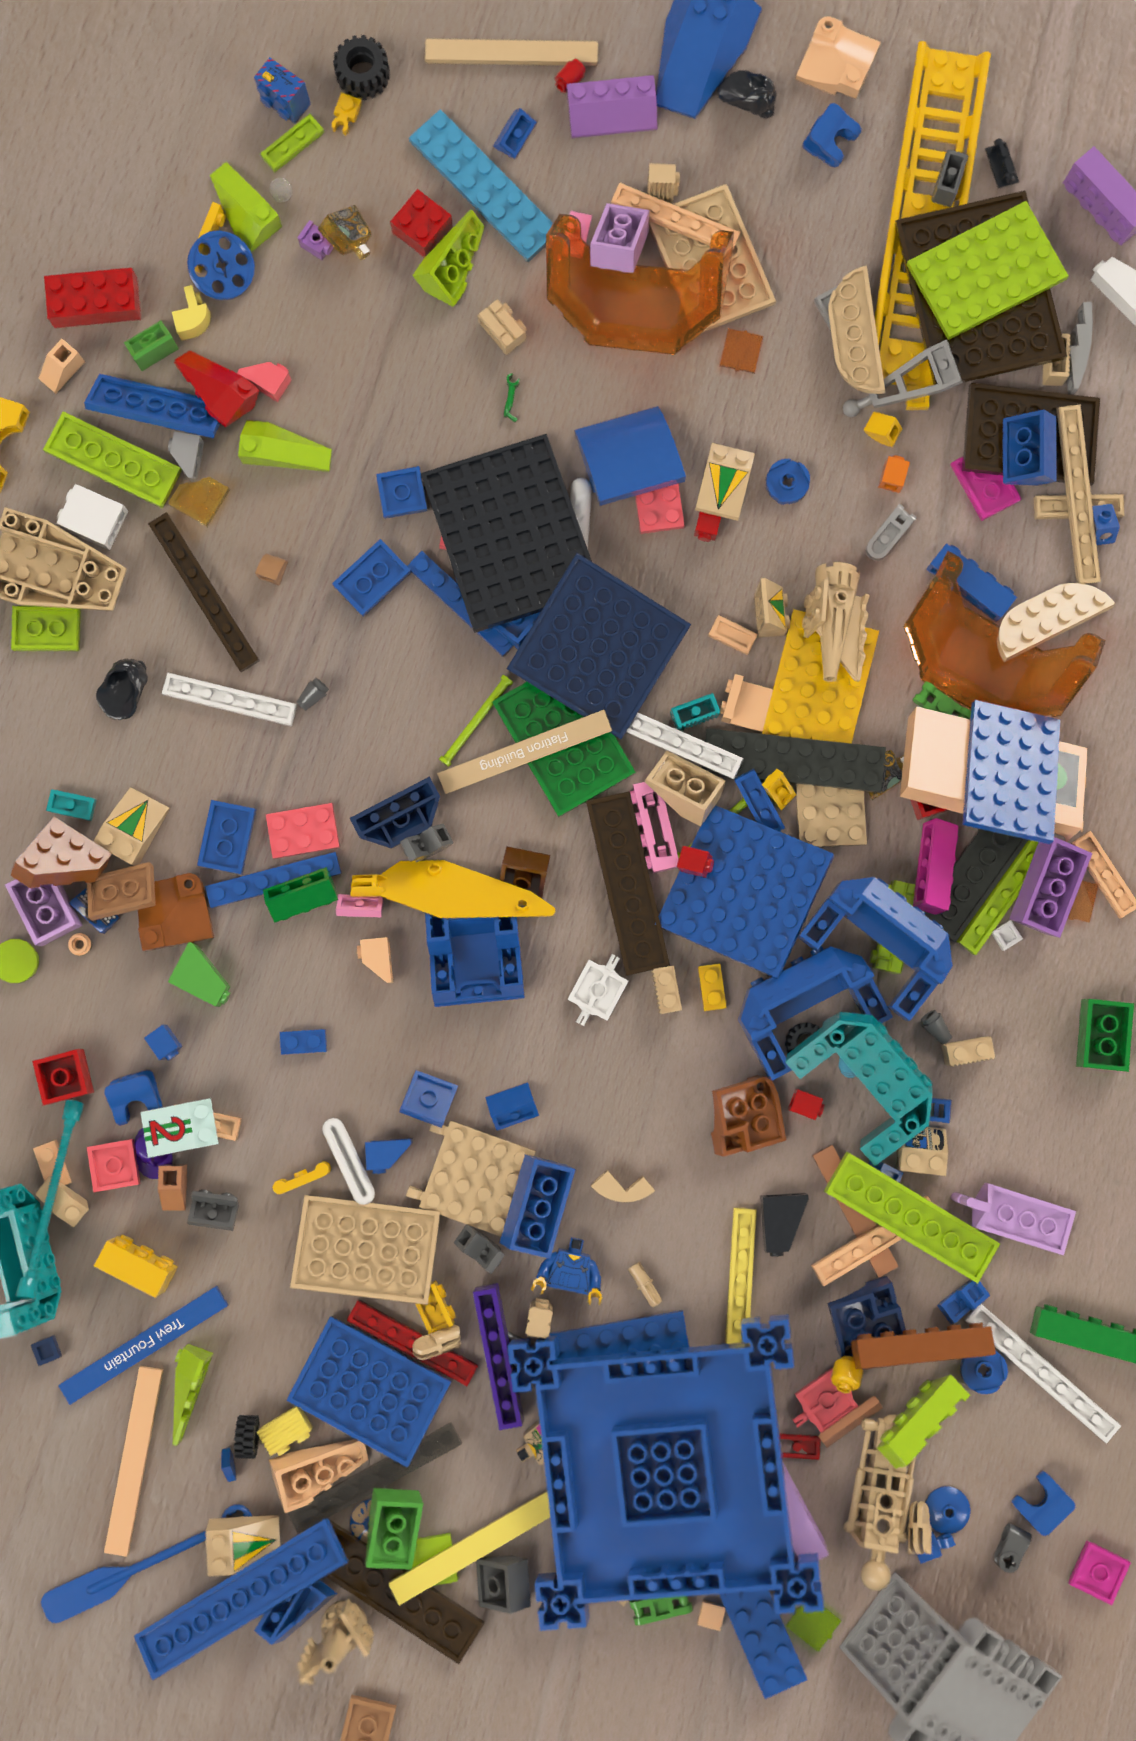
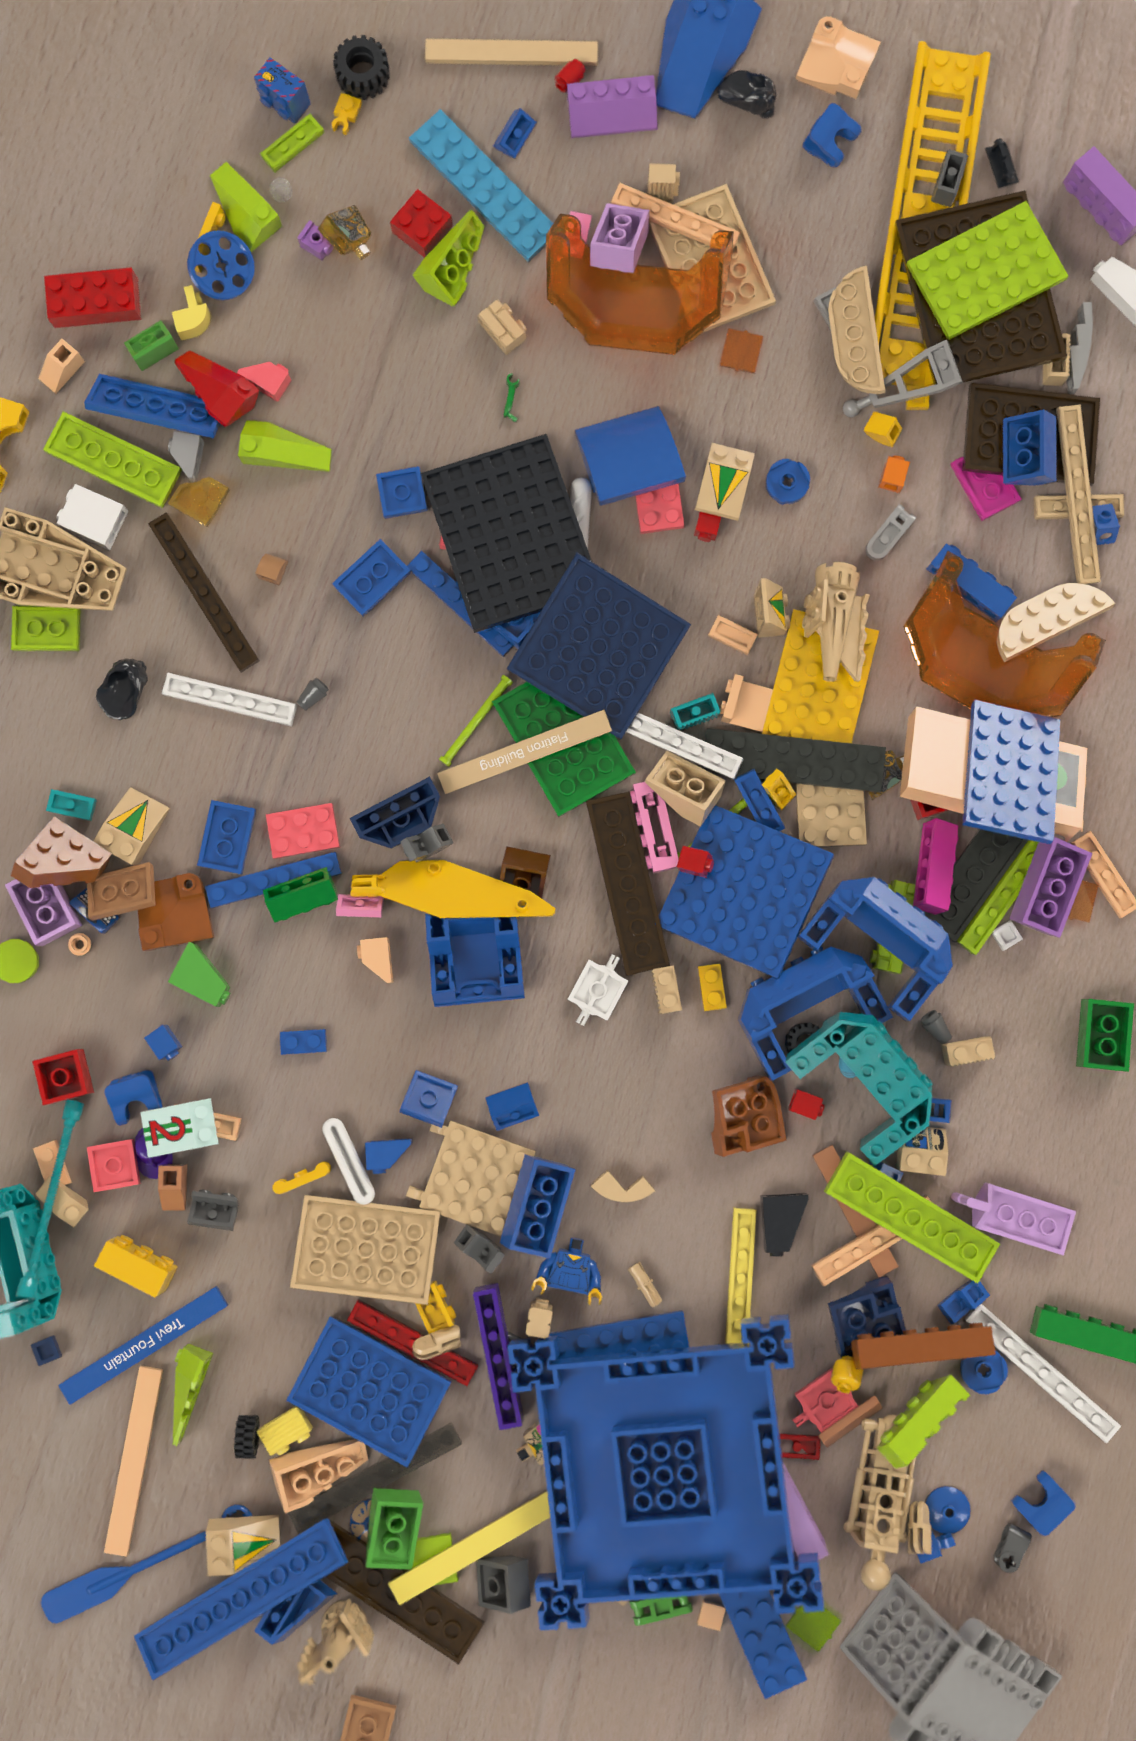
blue tile [221,1447,236,1482] -> none
bright green plate [913,681,971,719] -> none
dark pink plate [1068,1540,1131,1606] -> none

